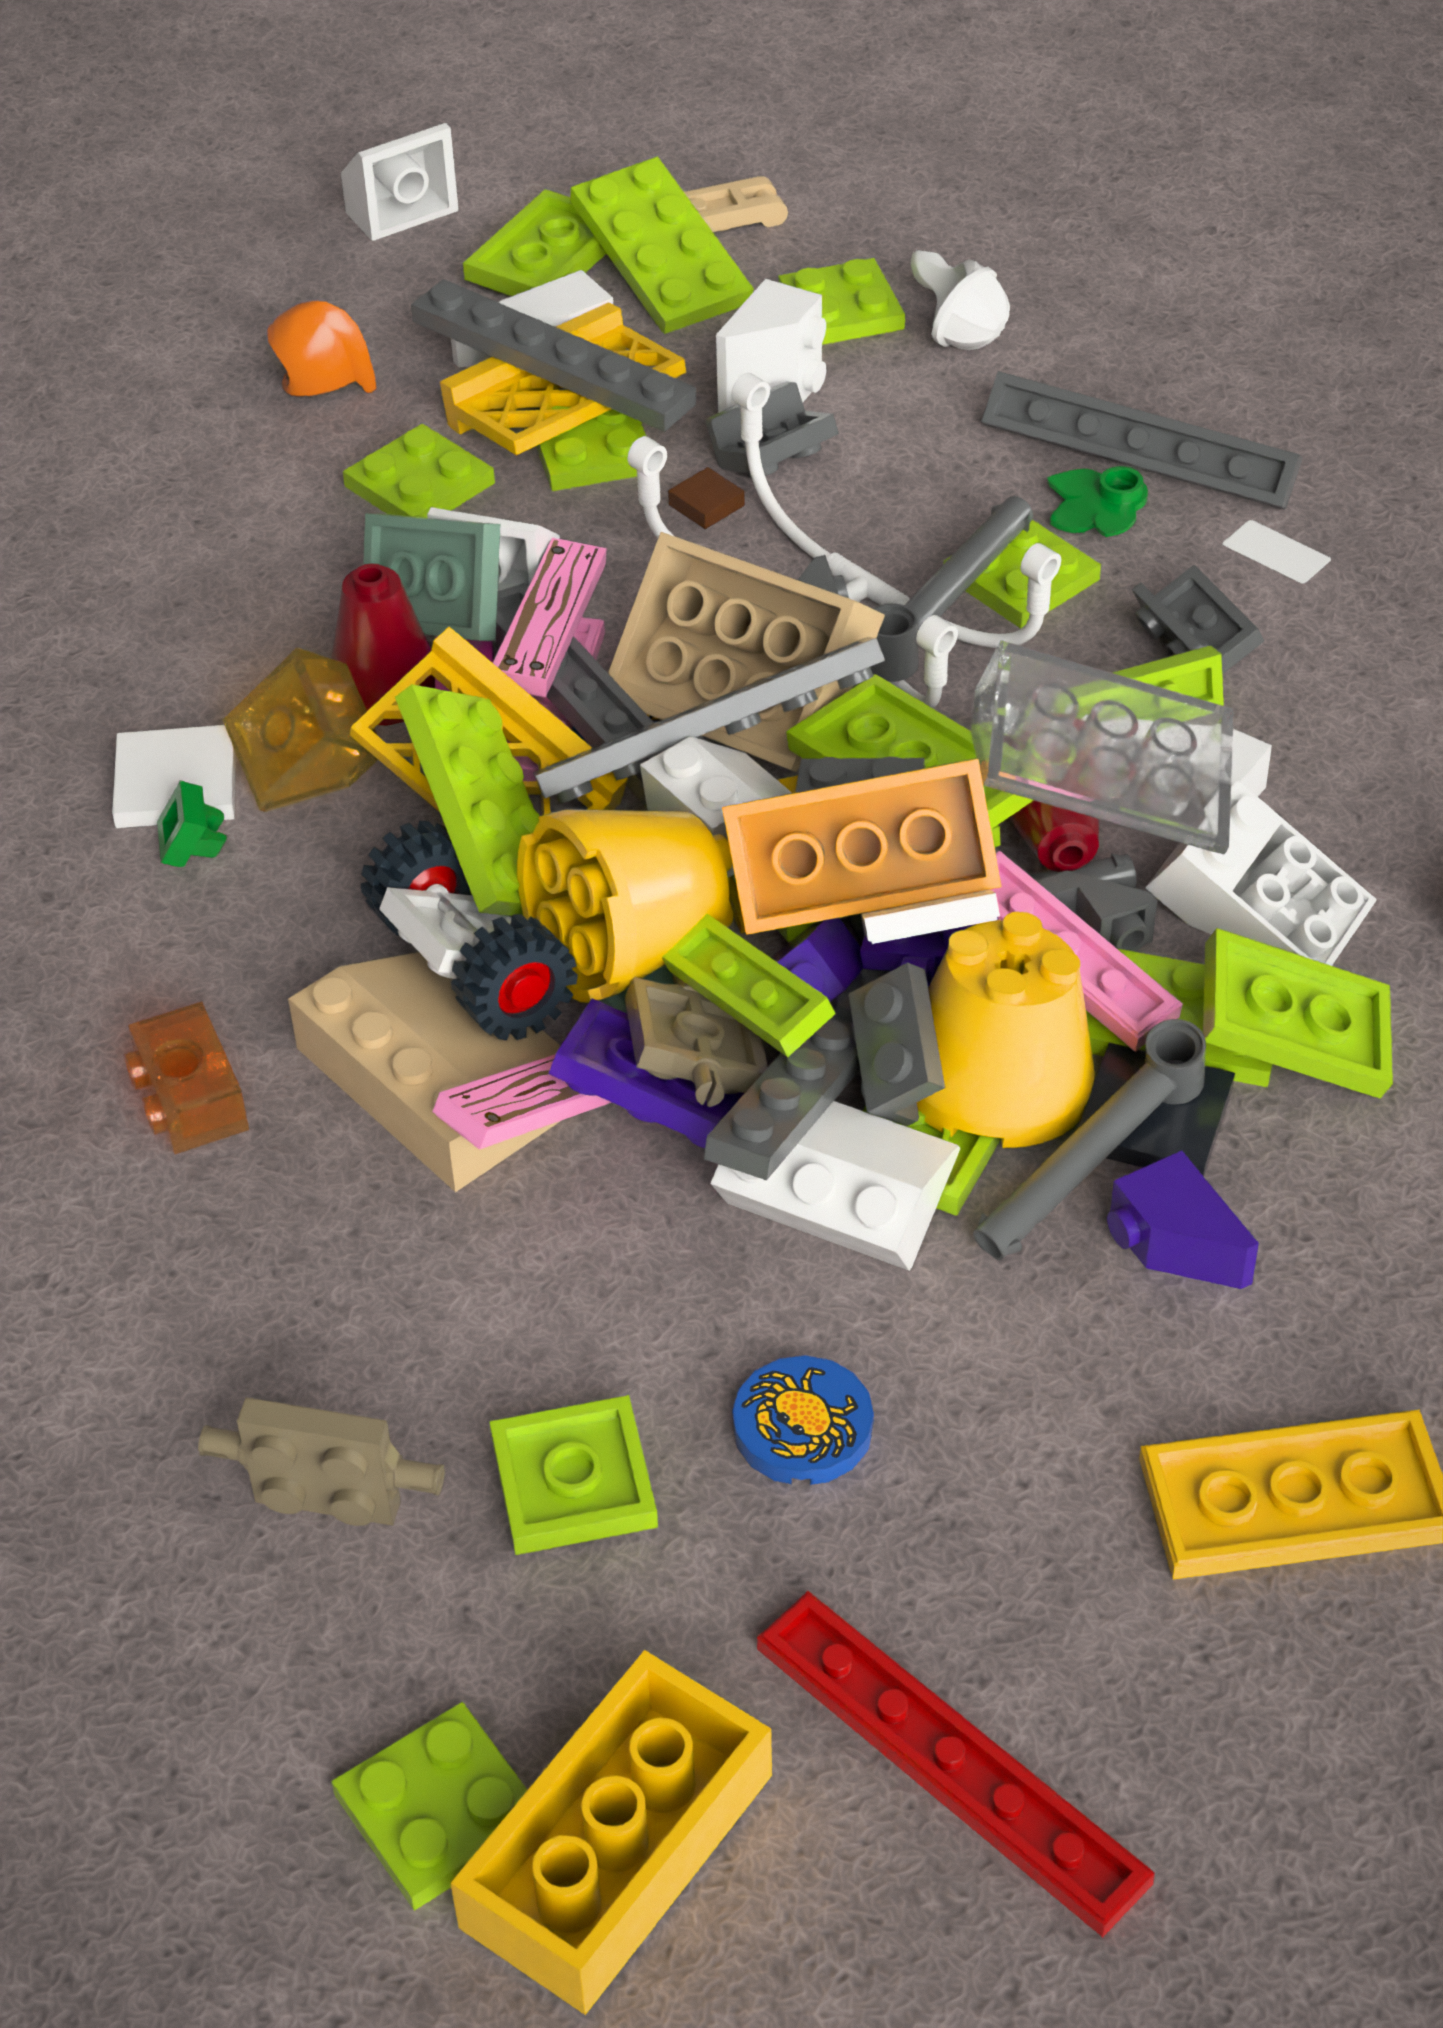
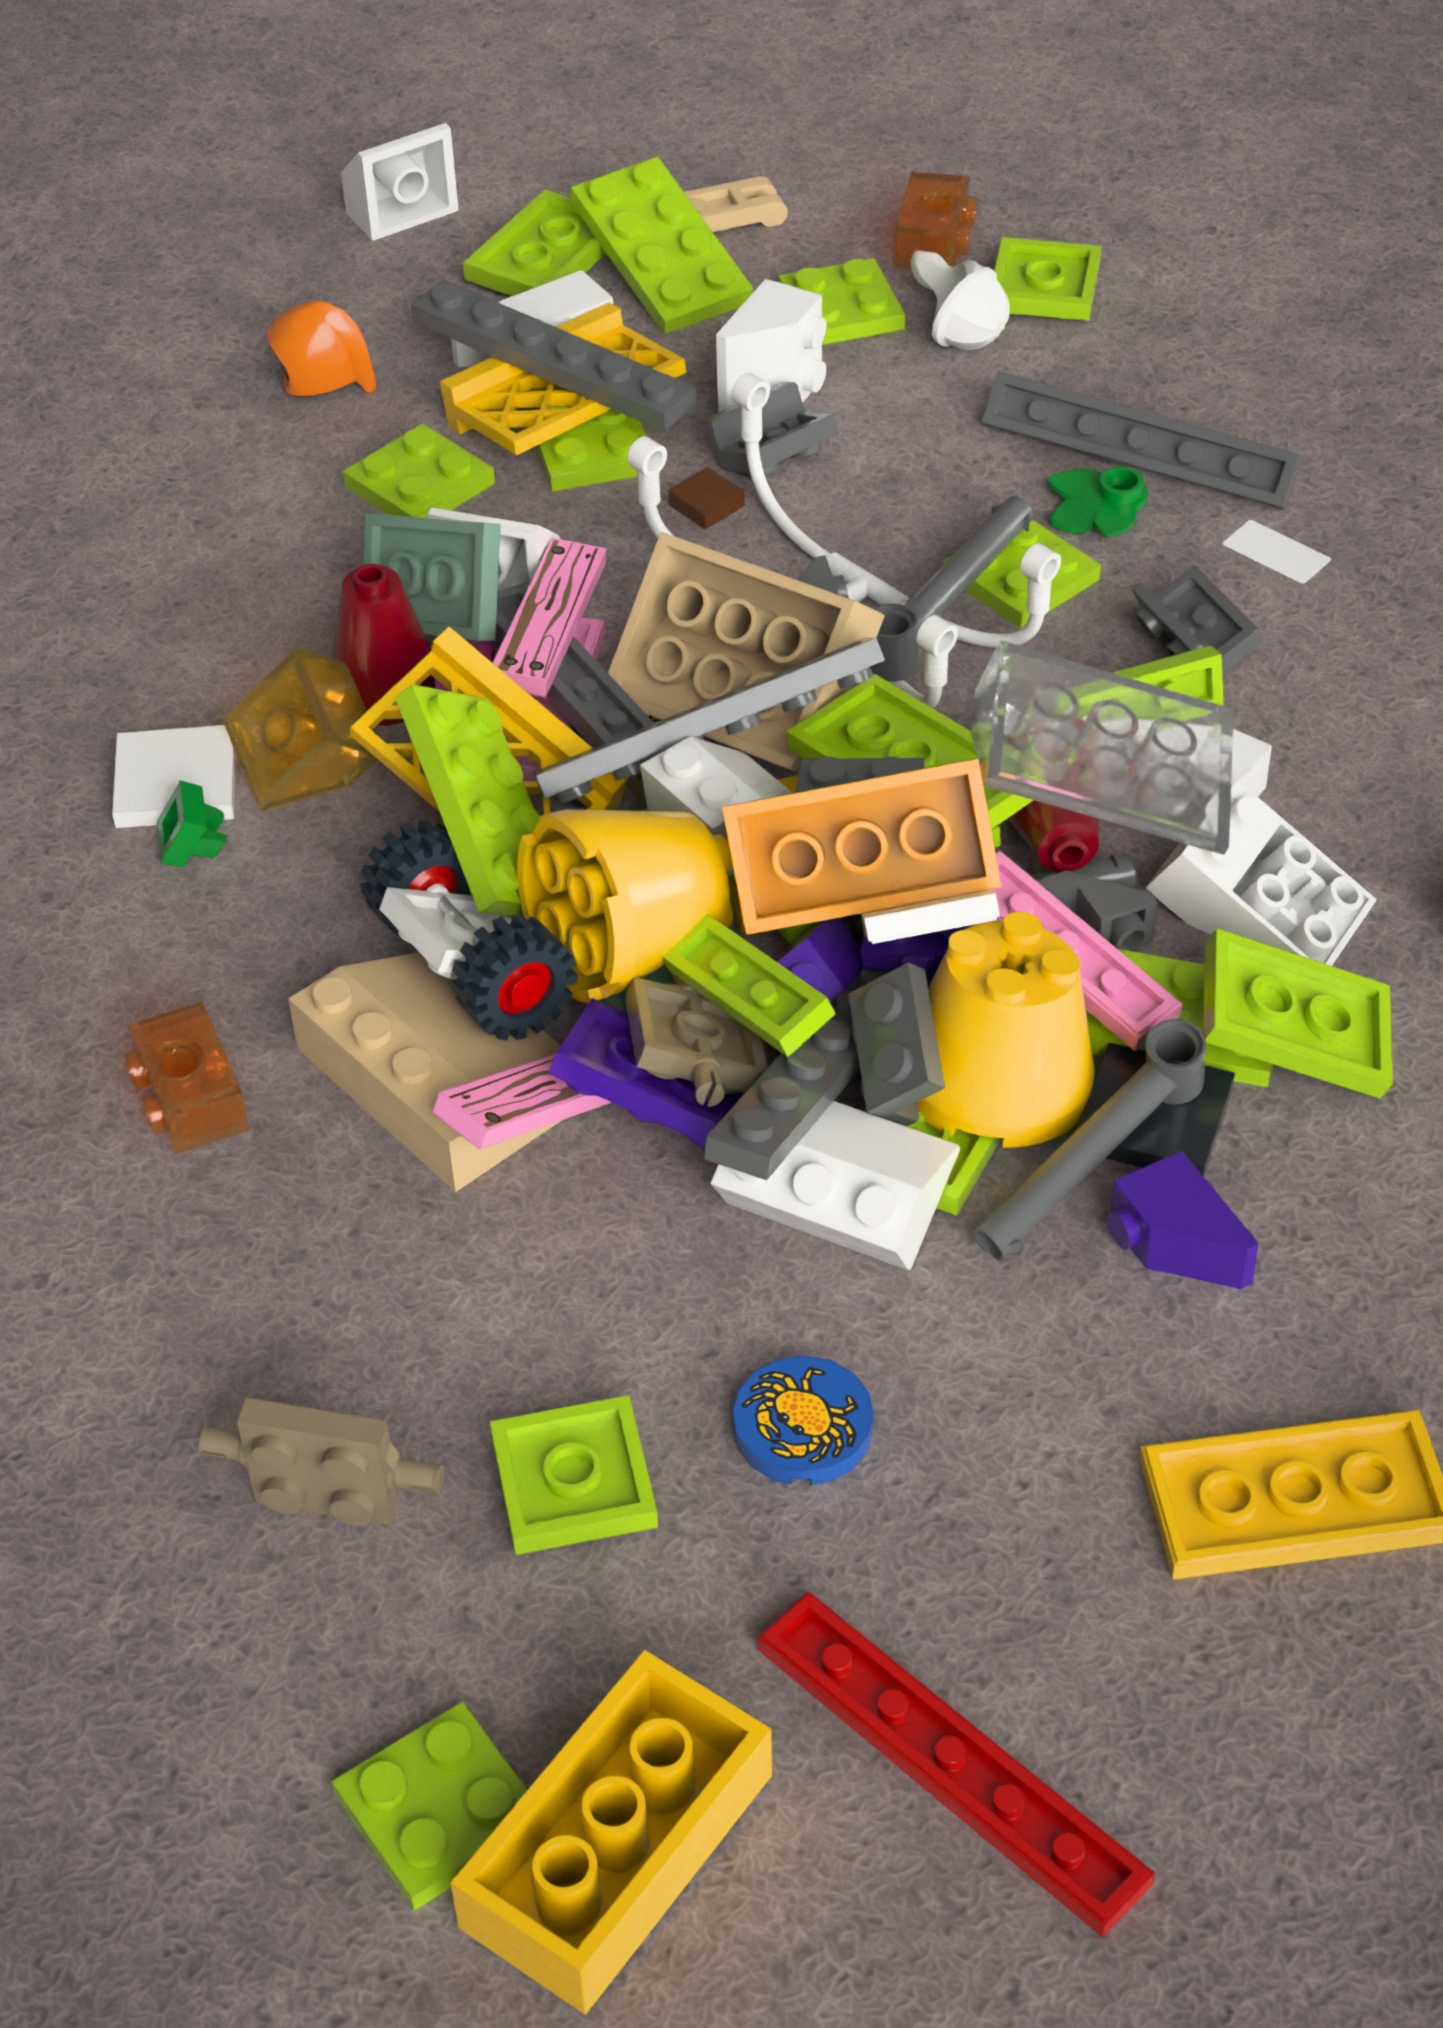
none -> clear orange brick [896,171,977,269]
none -> lime plate [994,237,1102,321]

